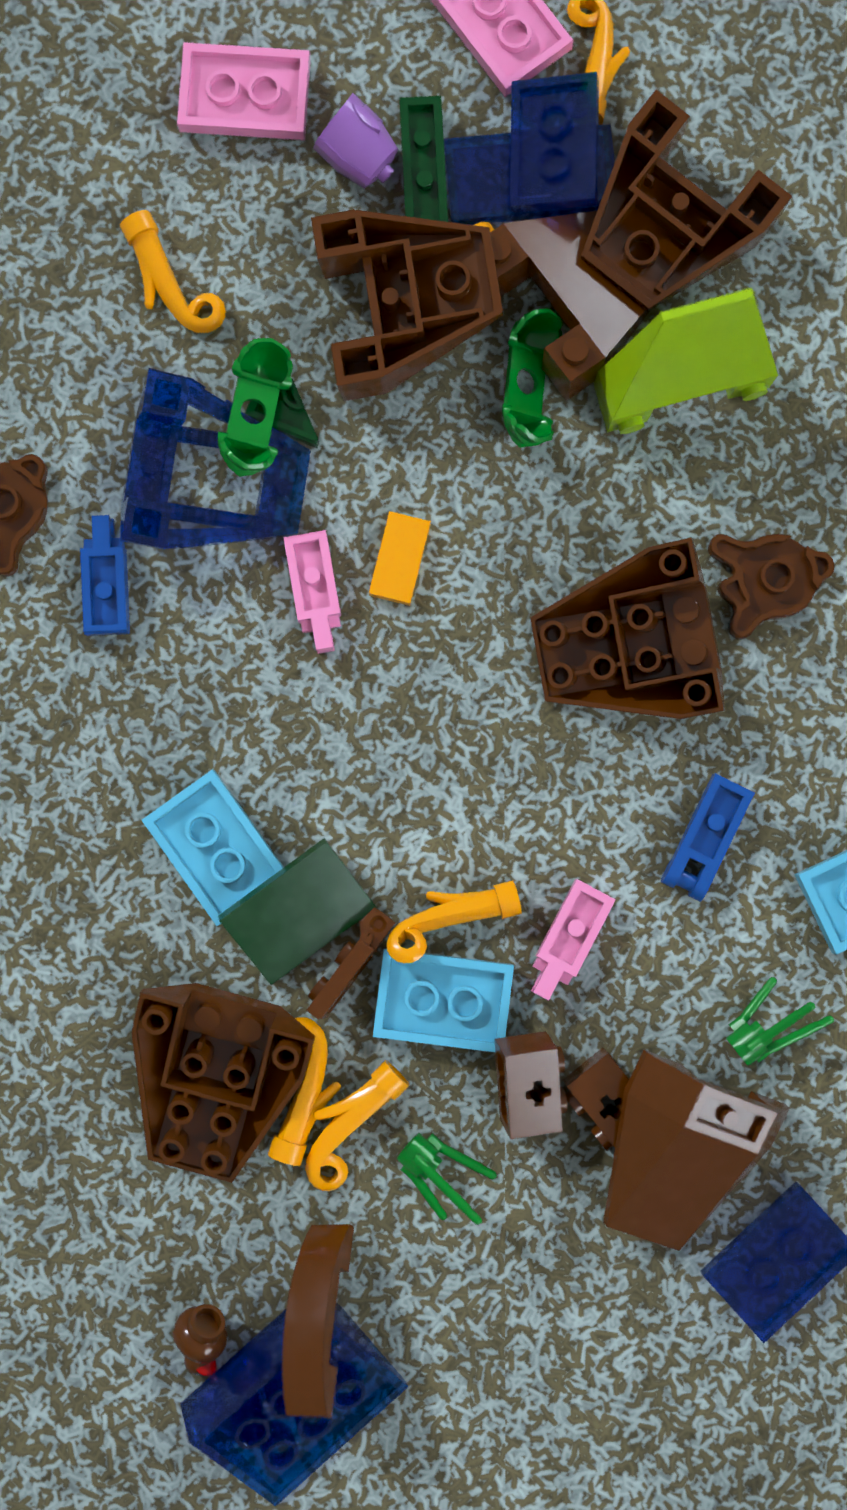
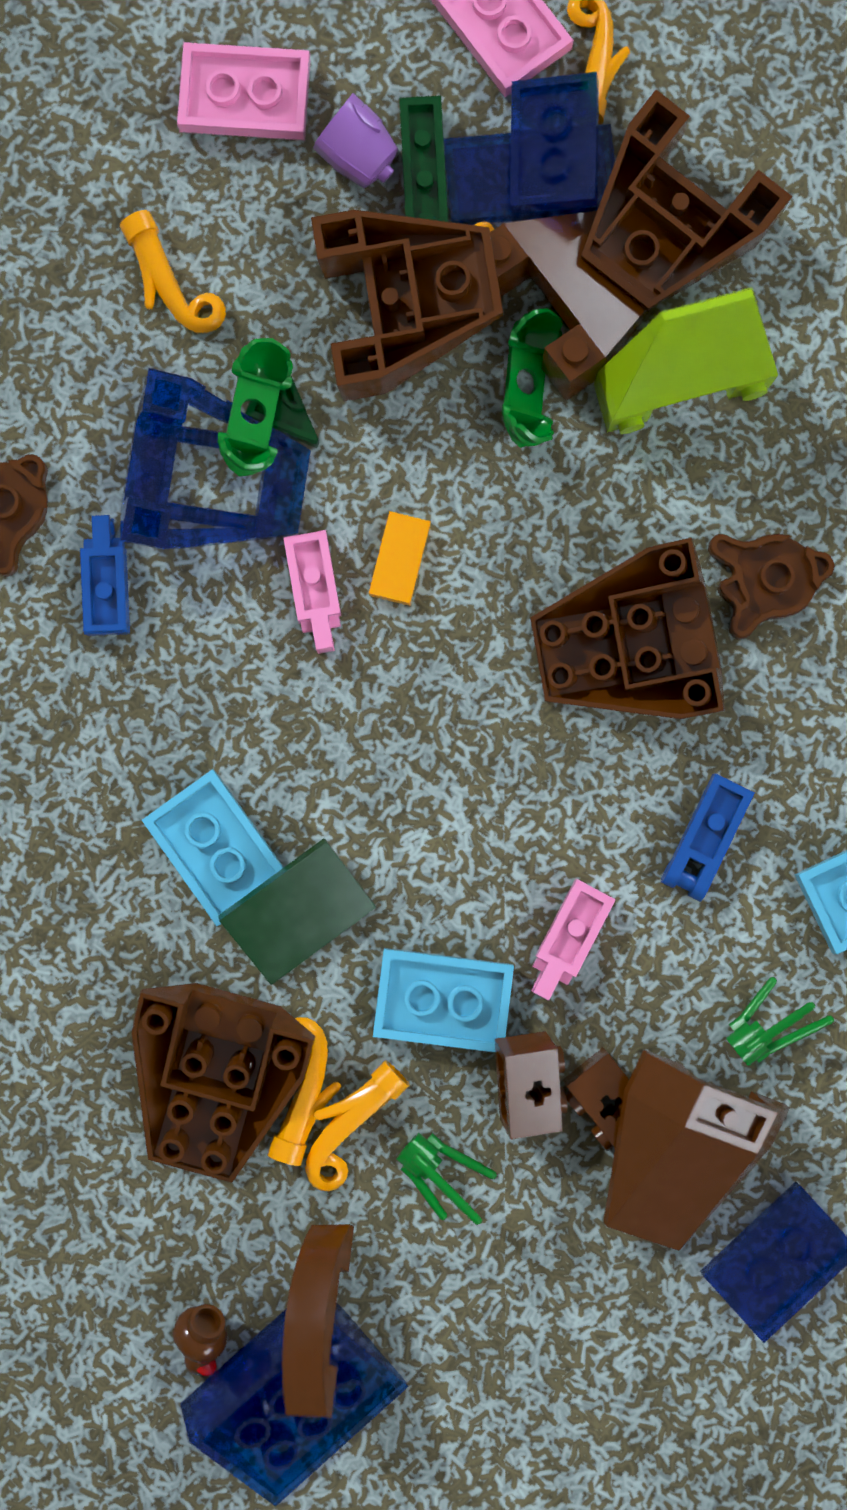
reddish brown hinge [307,907,396,1020] -> none
light orange plant [386,880,522,963] -> none

